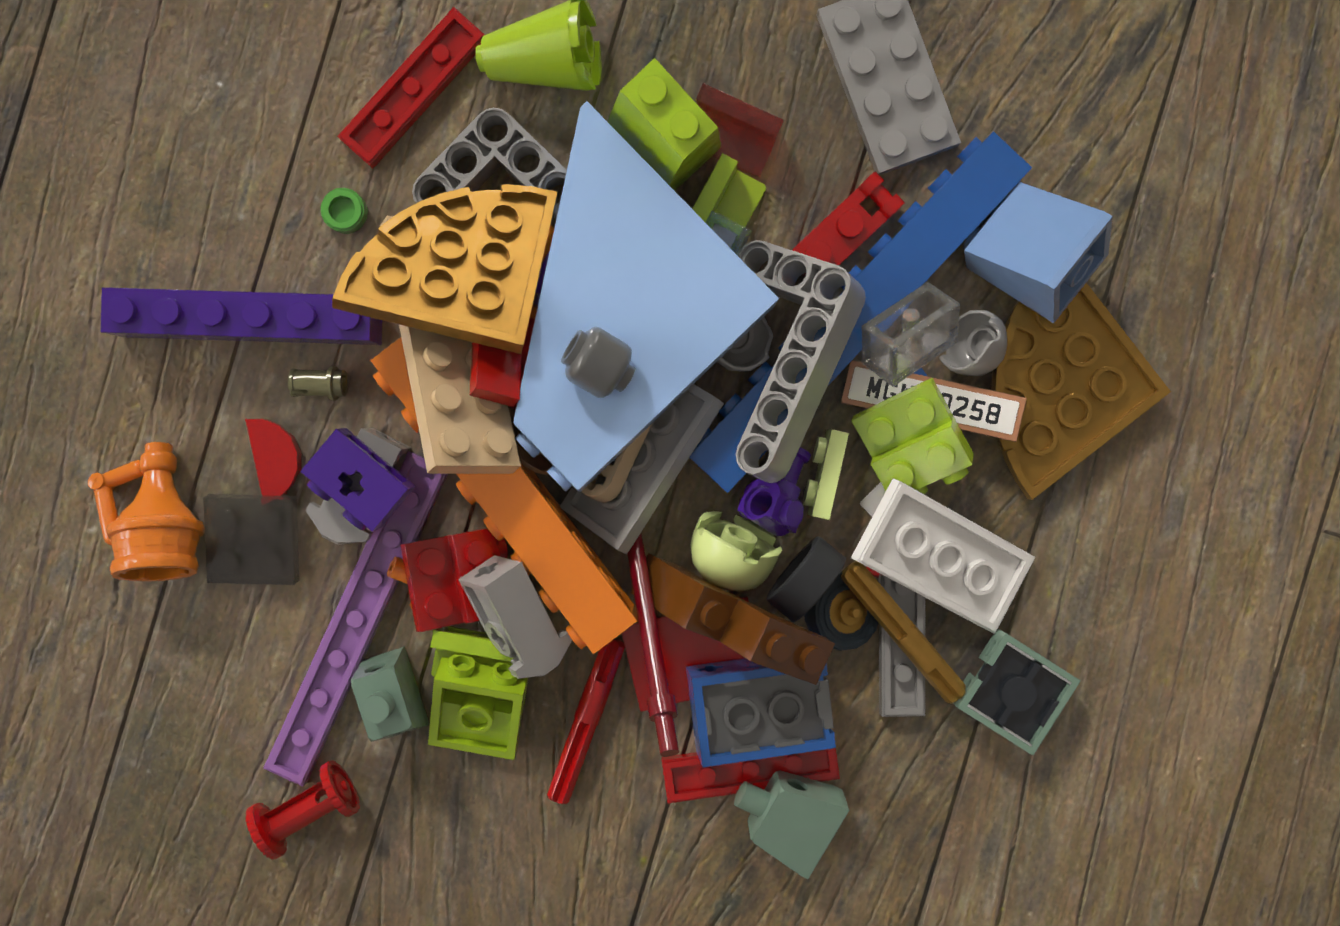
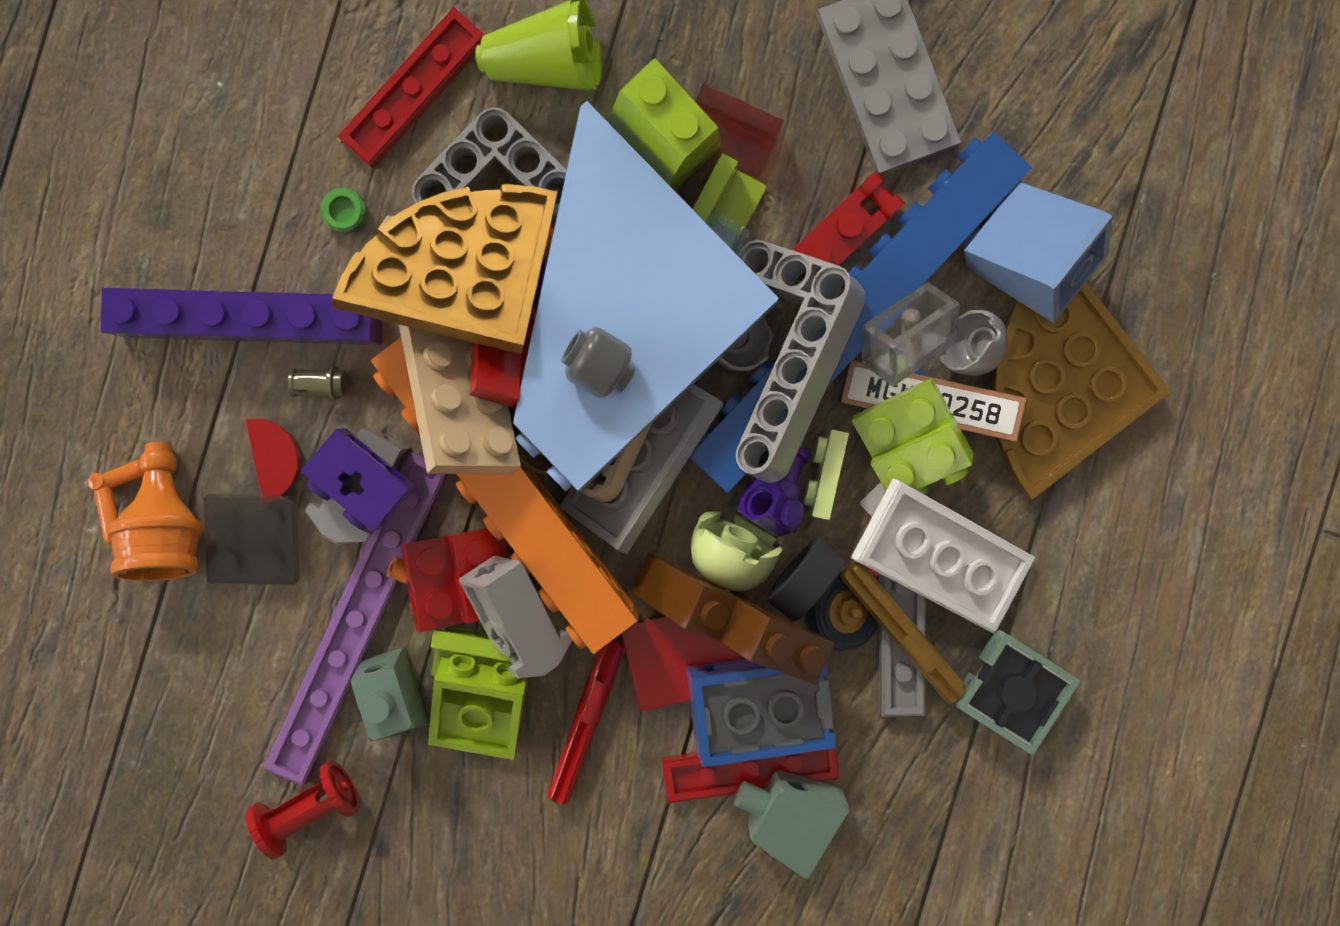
dark red bar [627,532,679,757] -> none

